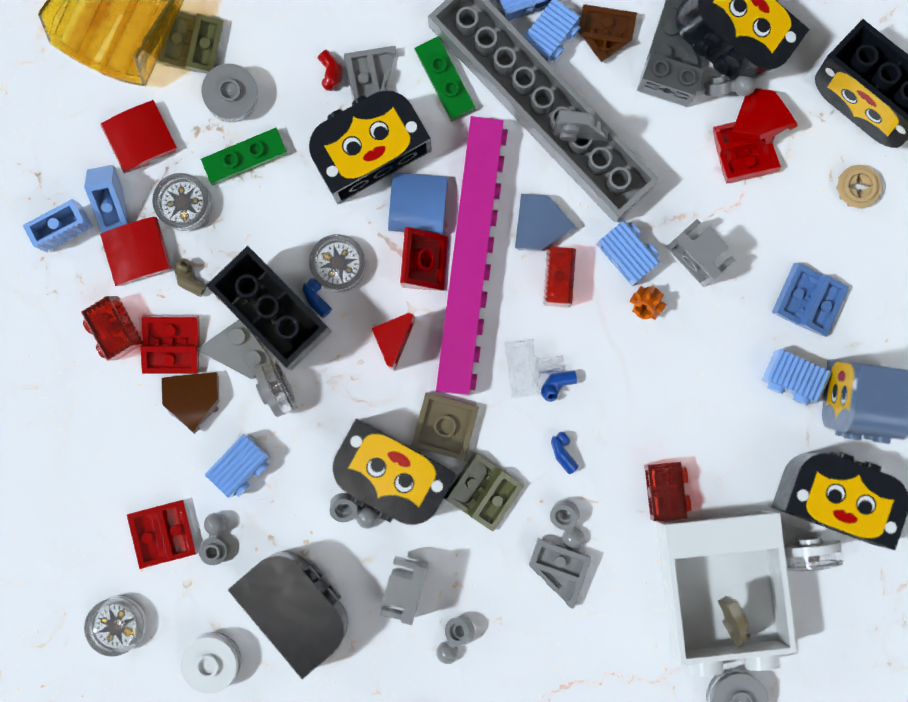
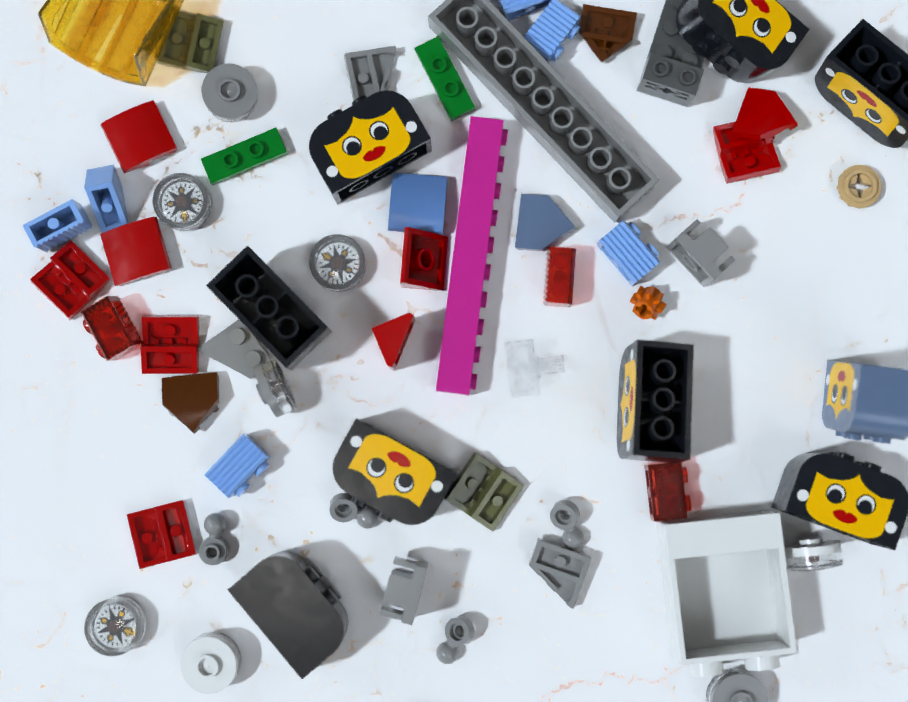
dark tan arm [174,258,207,297] -> none
blue arm [302,278,332,318] -> none
red arm [317,49,343,91] -> none
dark tan tile [411,392,479,461] -> none
blue arm [541,370,577,402] -> none
blue arm [551,431,579,474] -> none
light grey wing [554,110,609,141] -> none
light grey plate [704,75,756,96] -> none
dark tan tile [718,596,751,647] -> none
light blue brick [762,349,832,406] -> none
medium blue slope [772,263,849,337] -> none
none -> red slope [30,241,110,321]
none -> black brick [616,340,694,464]

